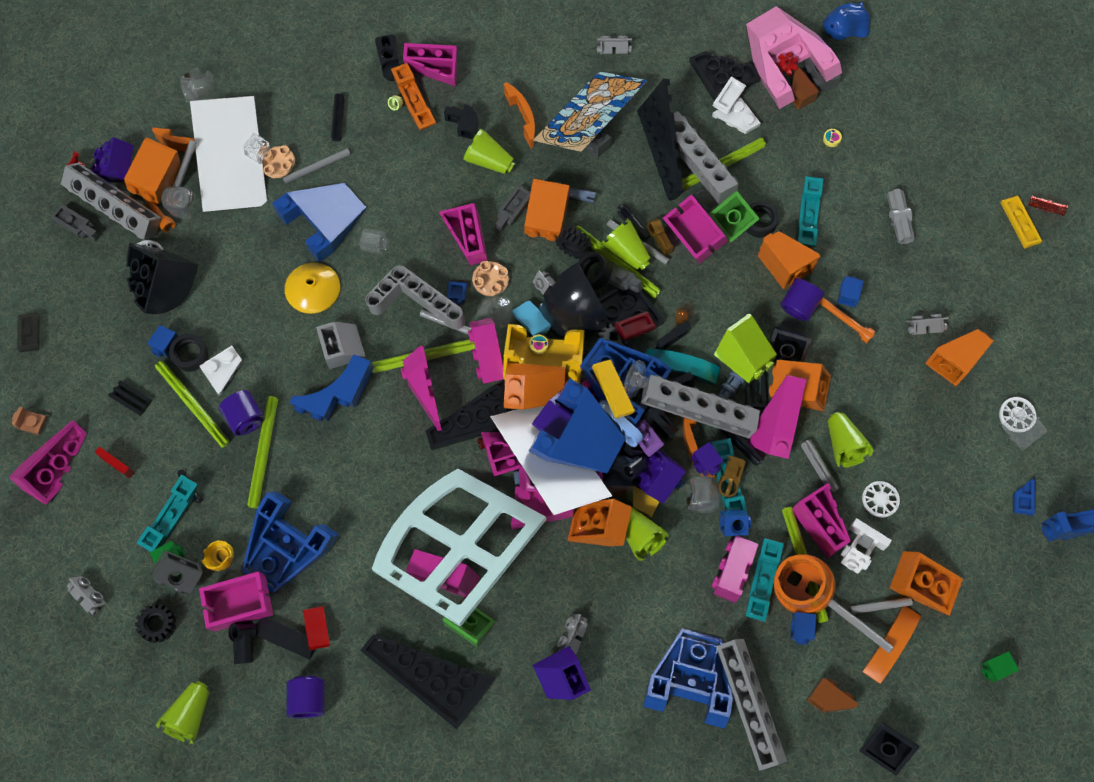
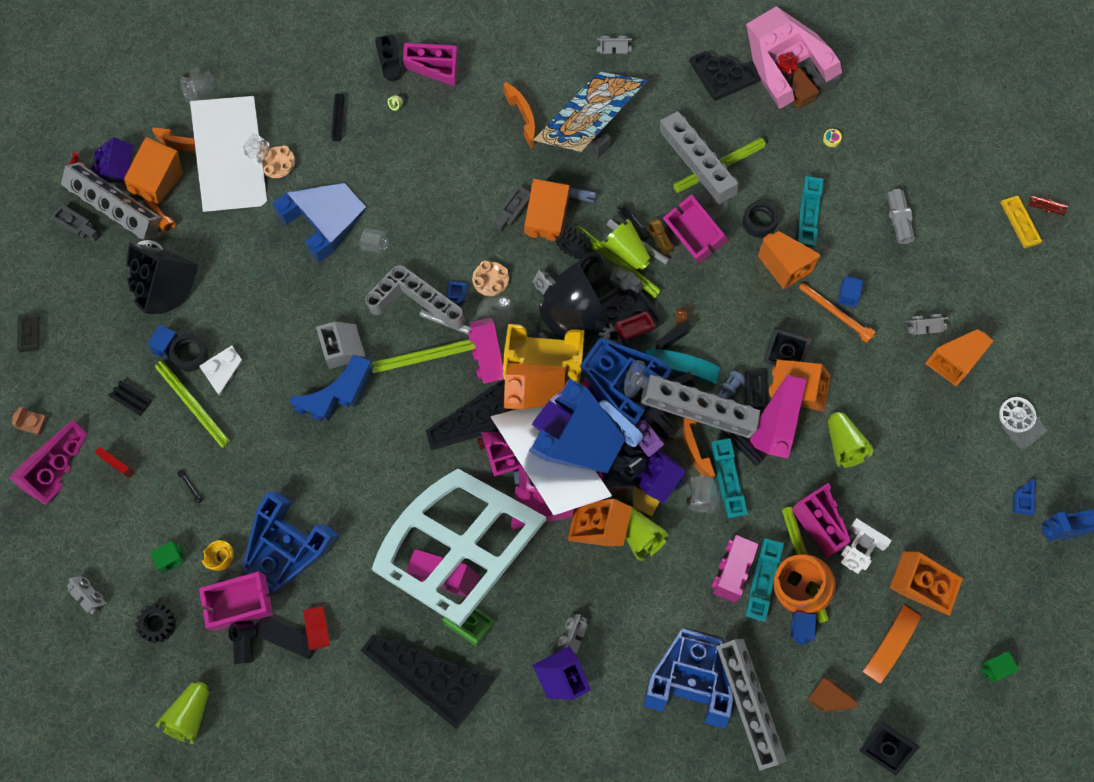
teal slope [137,475,199,552] -> none
dark grey brick [152,550,202,594] -> none
clear piece [161,186,196,220] -> none
light grey piece [171,140,197,193] -> none
dark purple piece [218,390,265,436] -> none
lime axle [247,396,278,508] -> none
light grey bar [283,148,351,184] -> none
yellow dish [285,262,340,314] -> none
dark purple piece [286,676,325,718] -> none
orange slope [391,63,436,130] -> none
dark pink wedge [401,346,441,431] -> none
dark pink wedge [439,203,488,265] -> none
black brick [444,104,479,140] -> none
lime cone [463,129,515,174] -> none
medium azure slope [511,301,551,336] -> none
tile [529,335,548,355] -> none
yellow tile [592,360,635,419] -> none
black wing [637,78,683,201] -> none
dark purple brick [691,442,723,477] -> none
bright green slope [708,190,759,242] -> none
white tile [712,77,746,115] -> none
white wing [712,97,761,134] -> none
lime slope [714,314,777,383] -> none
pearl gold piece [717,456,745,497] -> none
blue brick [720,510,751,536] -> none
dark purple piece [780,278,824,321] -> none
light grey axle [801,440,839,493] -> none
blue piece [822,2,870,40] -> none
light grey bar [828,599,894,654] -> none
light grey piece [850,597,913,614] -> none
white wheel [862,481,900,518] -> none

